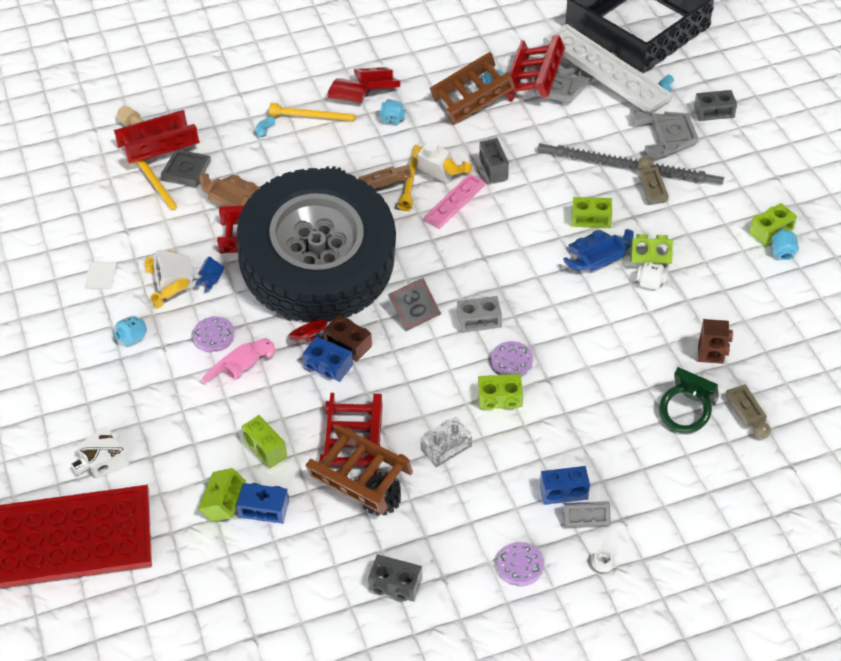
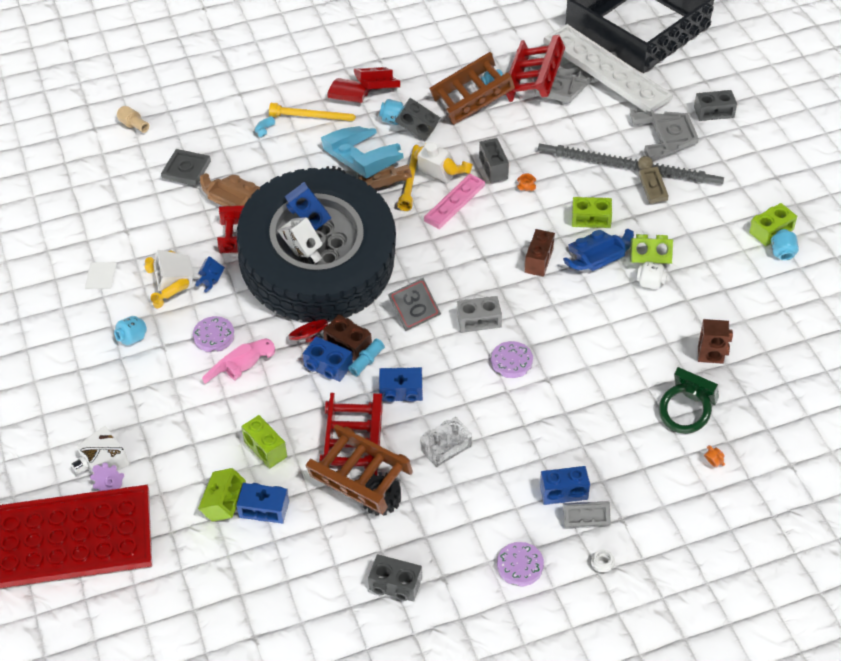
red fence [113,110,200,164] -> none
yellow piece [134,160,177,210] -> none
lime brick [478,374,523,410] -> none
medium azure arm [658,74,674,92] -> none
dark tan plate [725,384,771,439] -> none
none -> lavender piece [90,463,124,491]
none -> white torso [277,217,322,264]
none -> blue brick [285,182,331,230]
none -> medium azure wedge [321,126,404,179]
none -> medium azure pin [348,338,385,376]
none -> blue brick [379,367,423,402]
none -> dark grey brick [395,98,441,141]
none -> orange plate [517,173,536,191]
none -> copper brick [525,229,555,277]
none -> orange plate [704,445,725,468]

